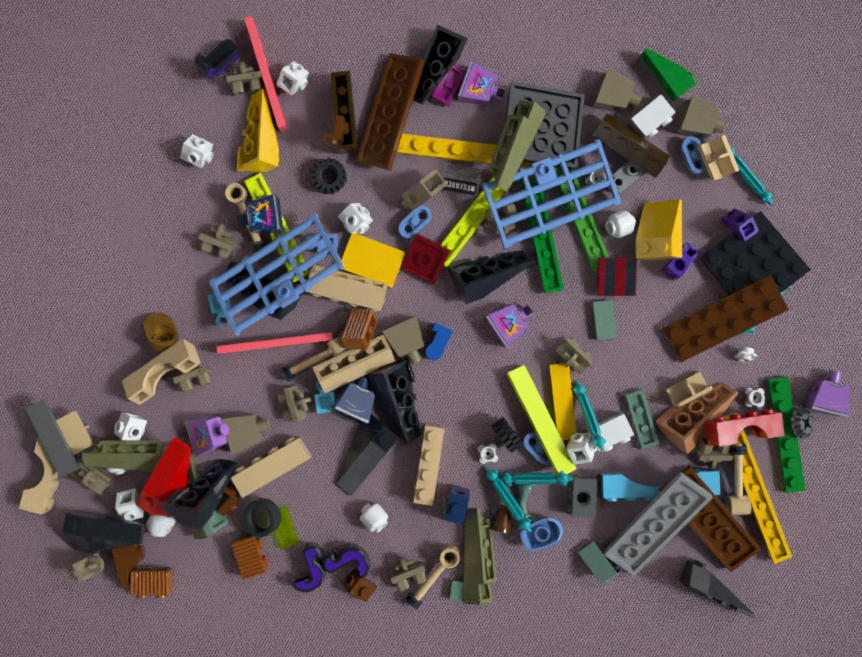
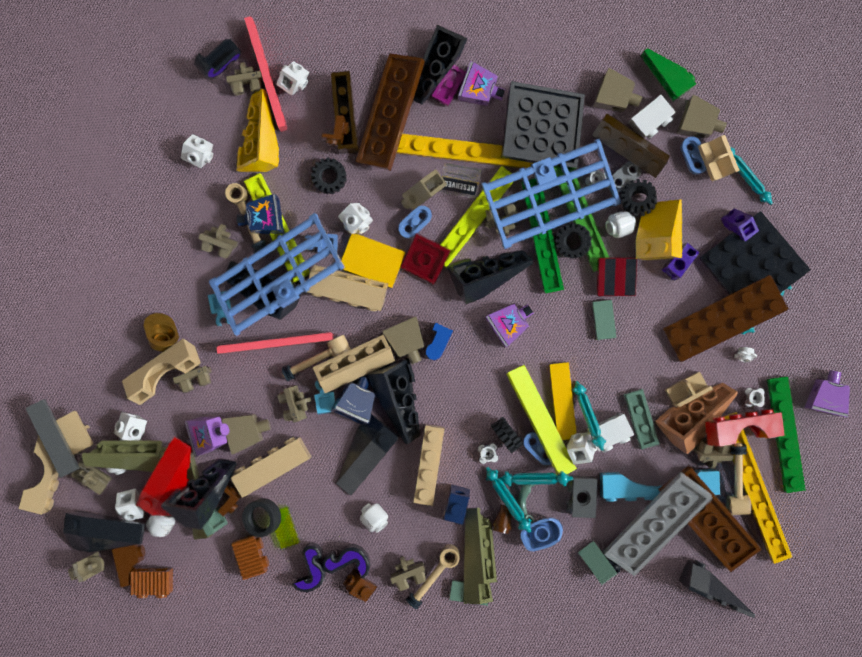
dark orange brick [340,309,377,349] -> none
olive wedge [489,101,546,191] -> none
dark tan hips [555,337,593,374] -> none
dark grey gear [791,408,814,439] -> none
none -> black tyre [556,224,592,258]
none -> black tyre [621,179,657,217]

